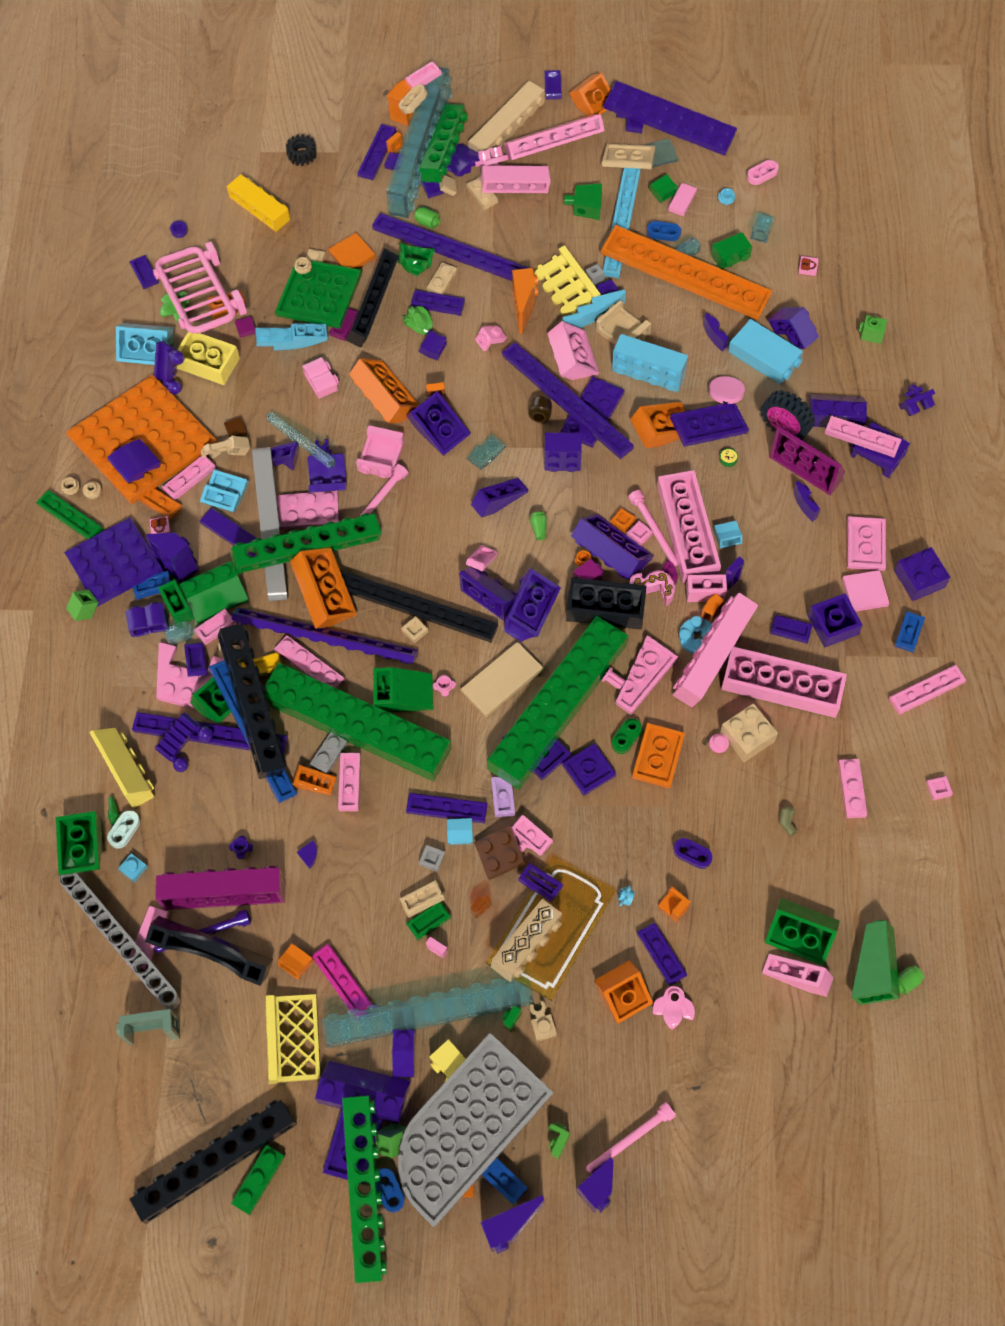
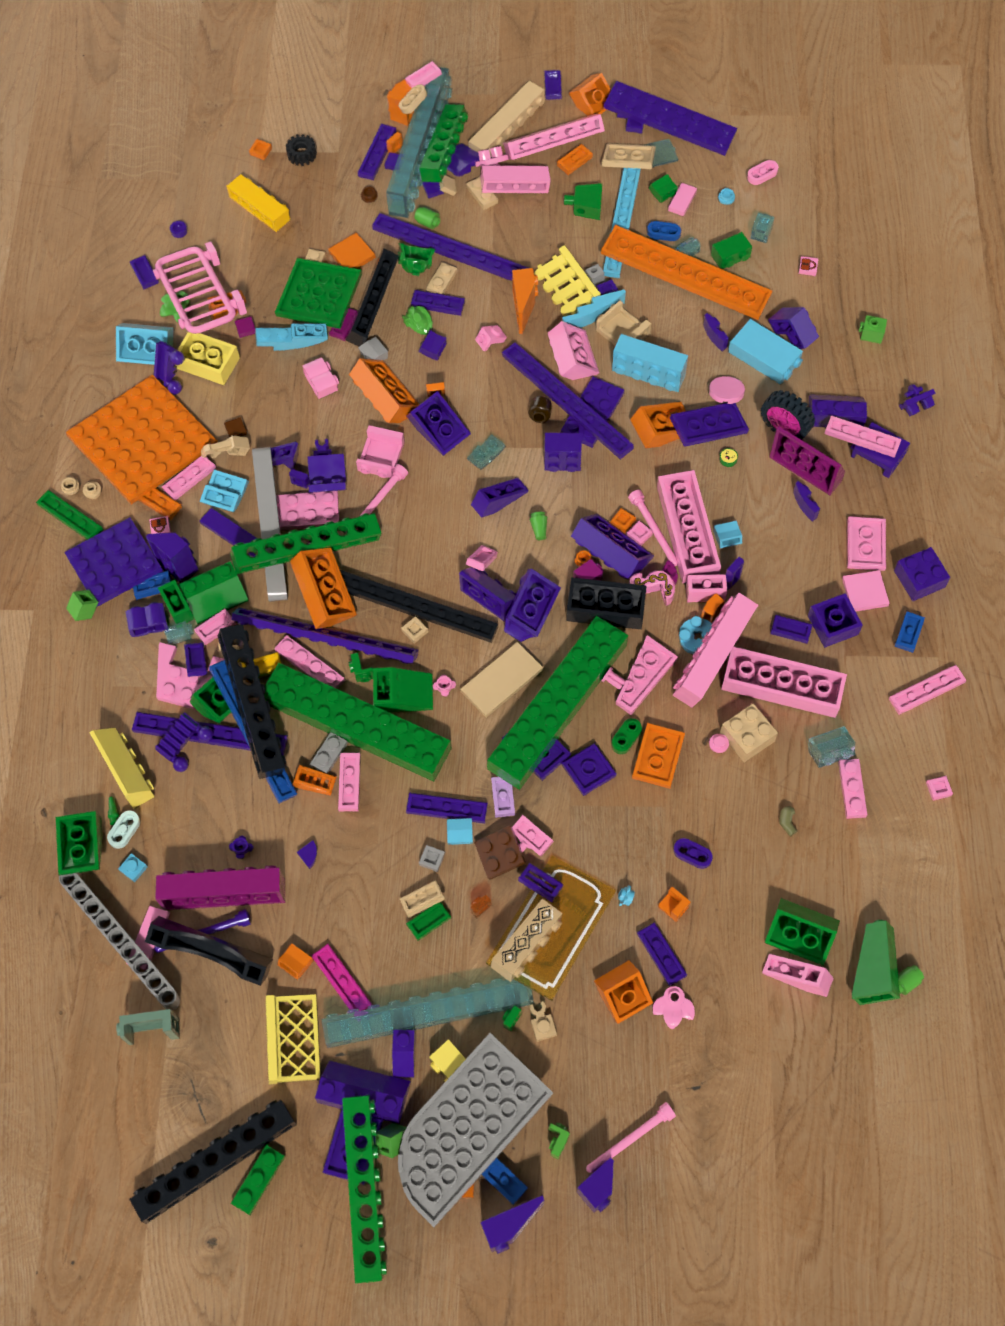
dark purple slope [107,439,161,483] -> none
clear light blue axle [266,412,336,468] -> none
tan plate [294,257,312,274] -> none
blue plate [377,1168,405,1213] -> none
bright pink tile [426,937,448,958] -> none
none -> orange plate [249,139,272,160]
none -> dark purple tile [289,469,310,489]
none -> green bracket [348,653,373,683]
none -> light grey piece [358,337,388,361]
none -> reddish brown plate [361,186,378,203]
none -> orange plate [557,144,593,175]
none -> clear light blue piece [808,726,855,768]

